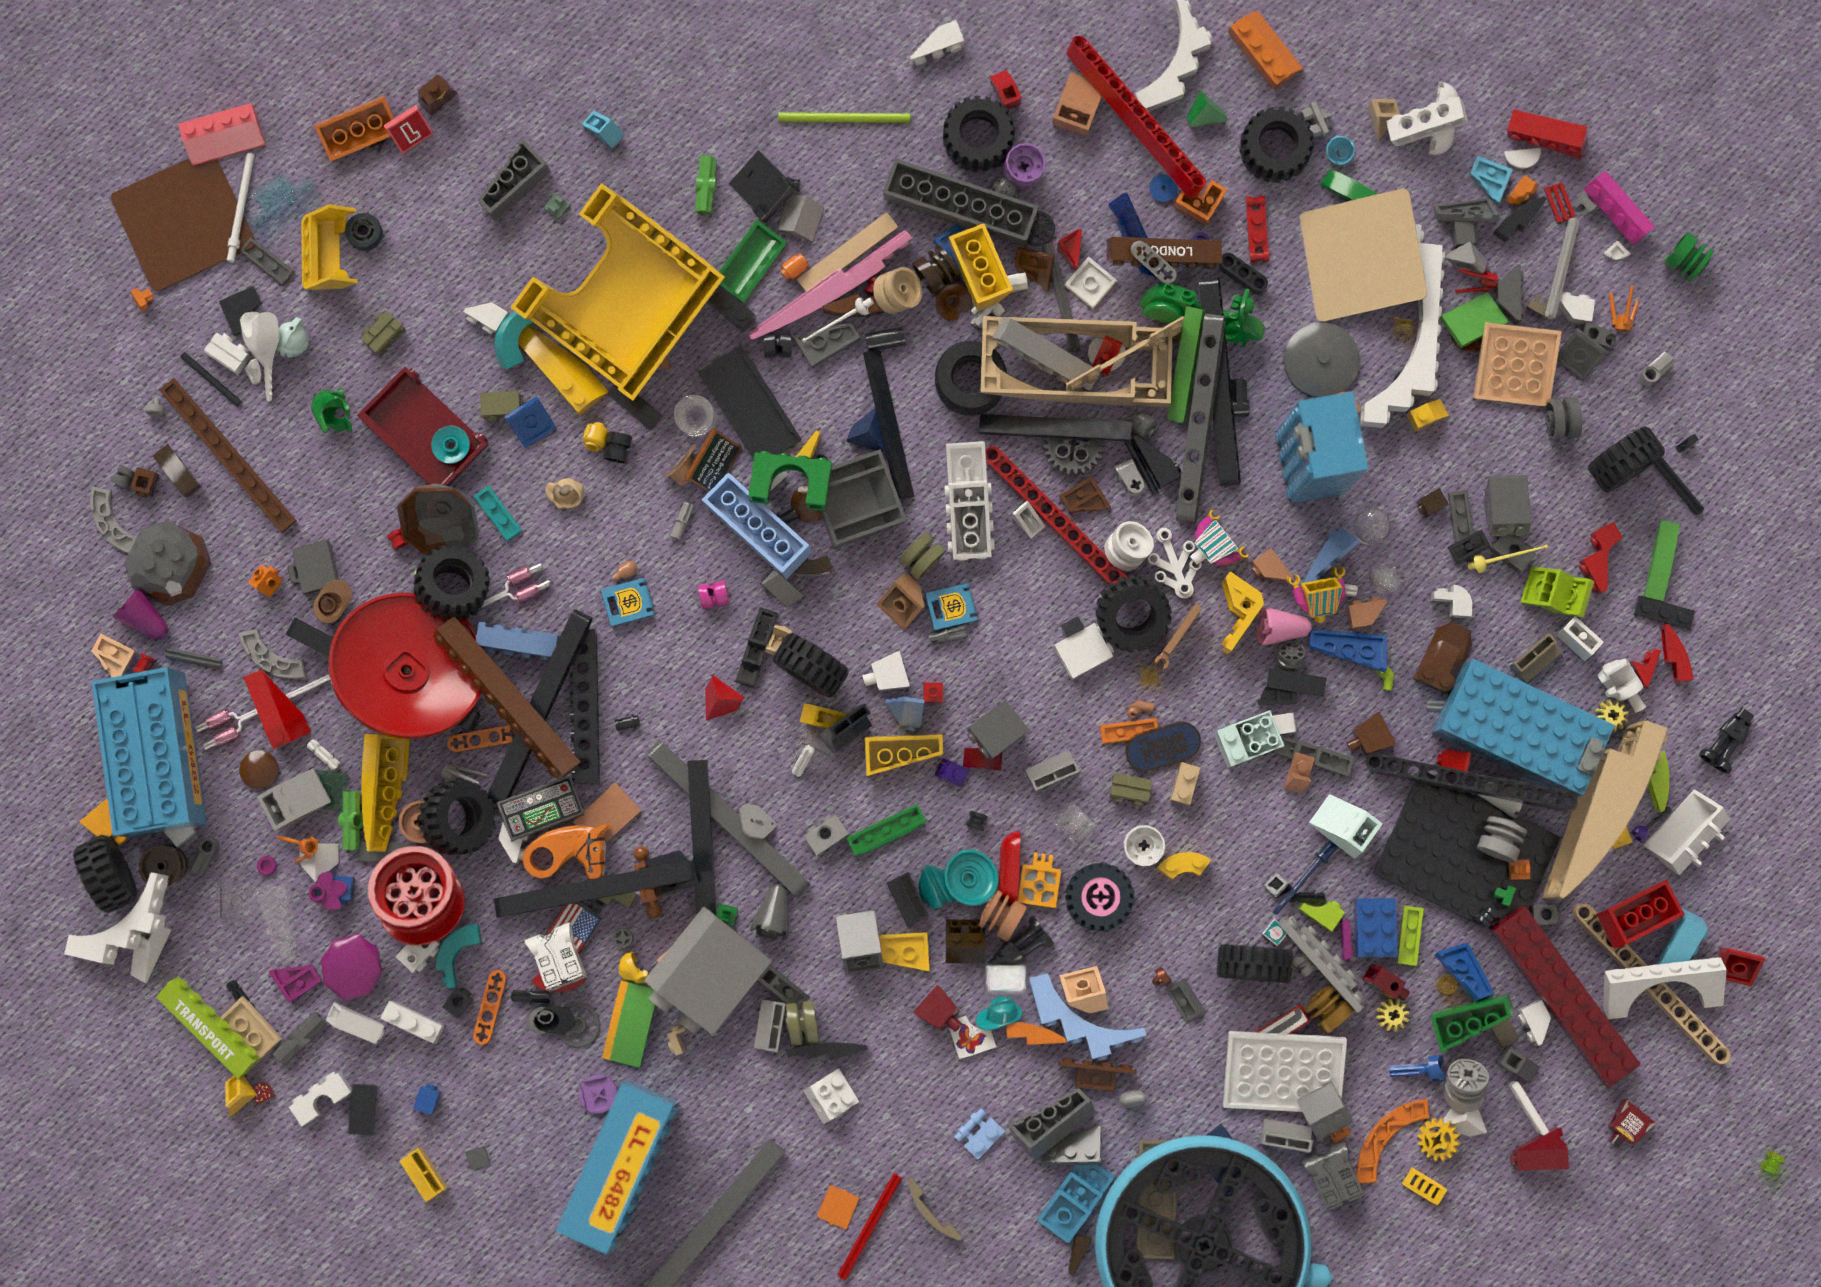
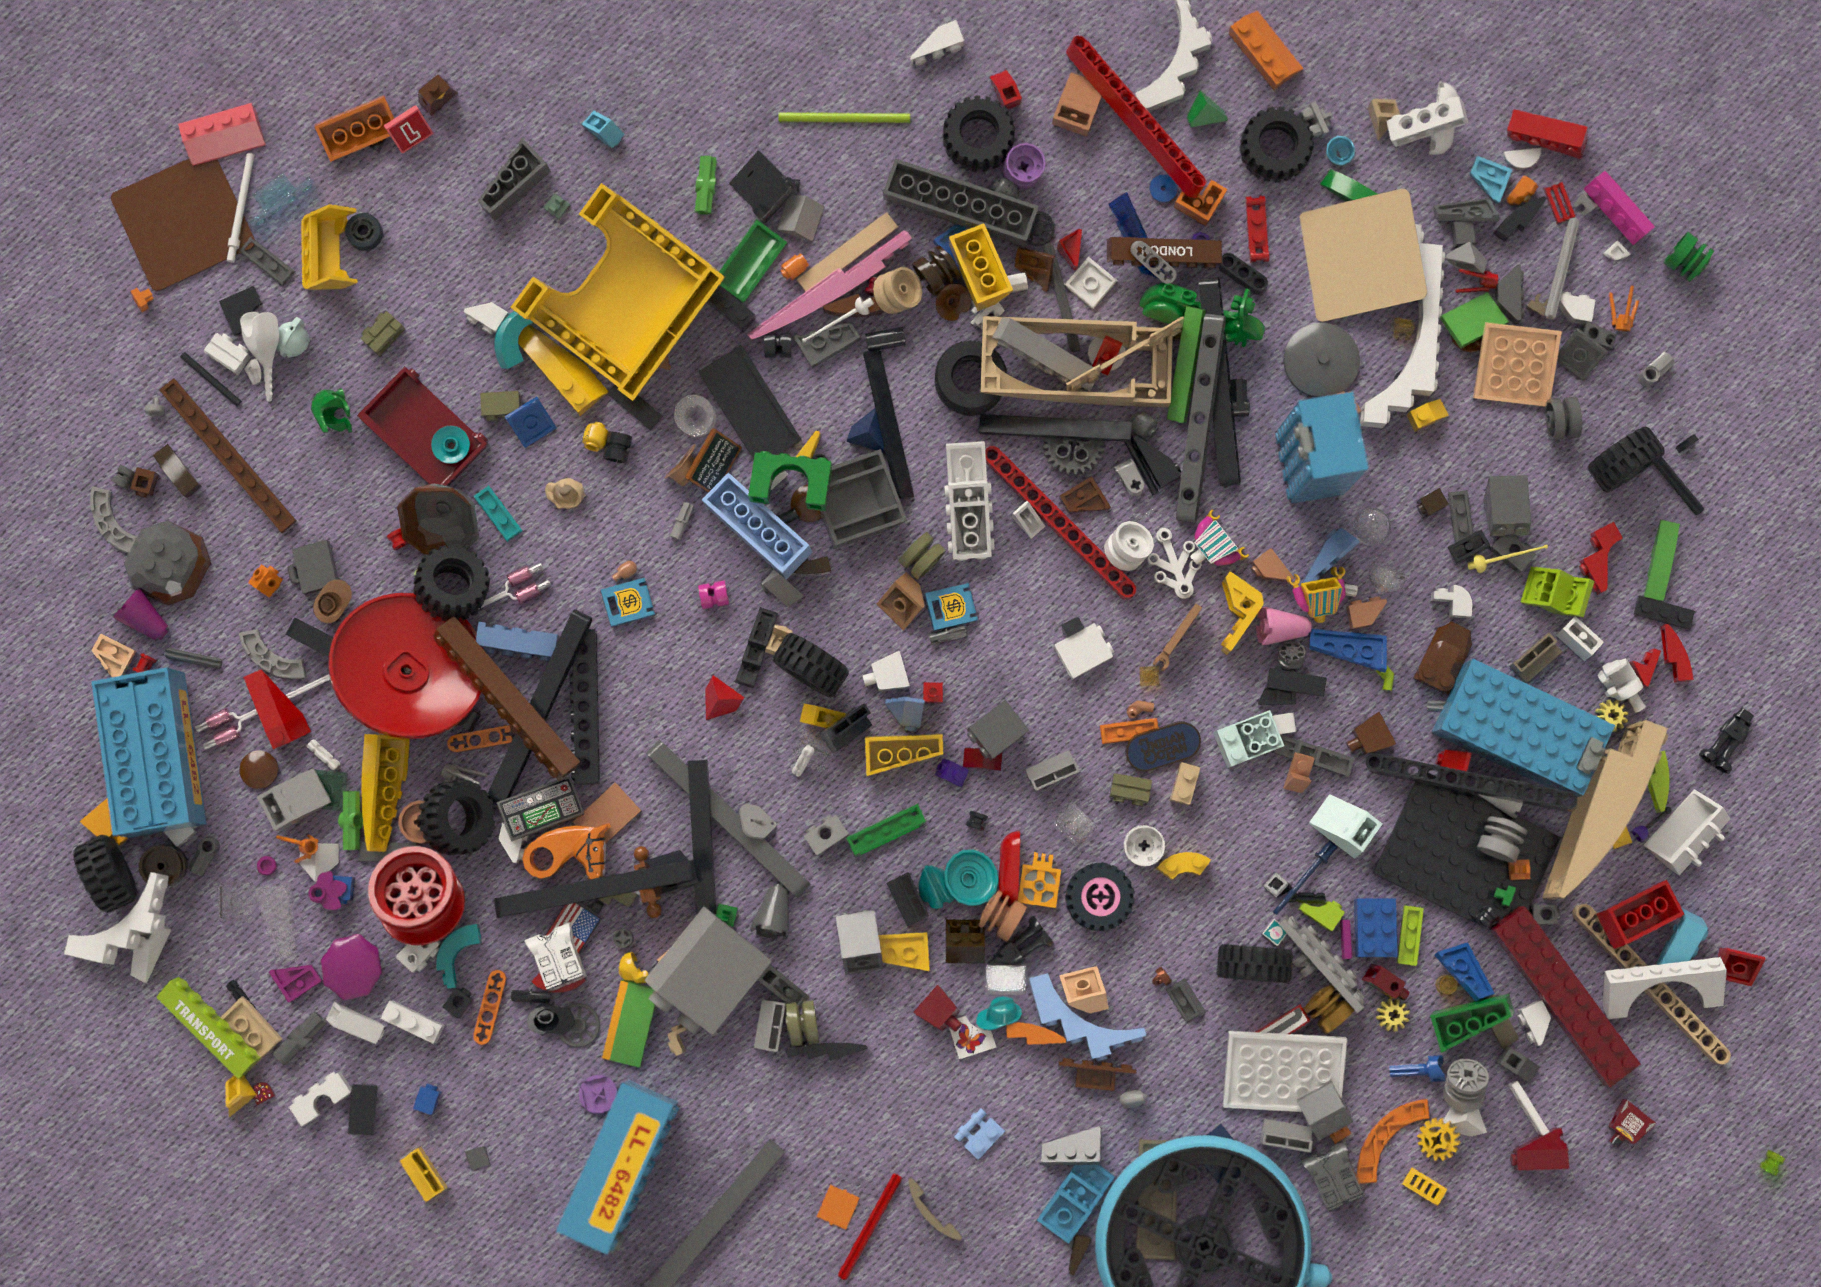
black pin [615,714,640,731] -> none
white brick [803,1068,859,1124] -> none
dark grey wedge [1007,1088,1096,1161] -> none
black tyre [1095,575,1172,652] -> none

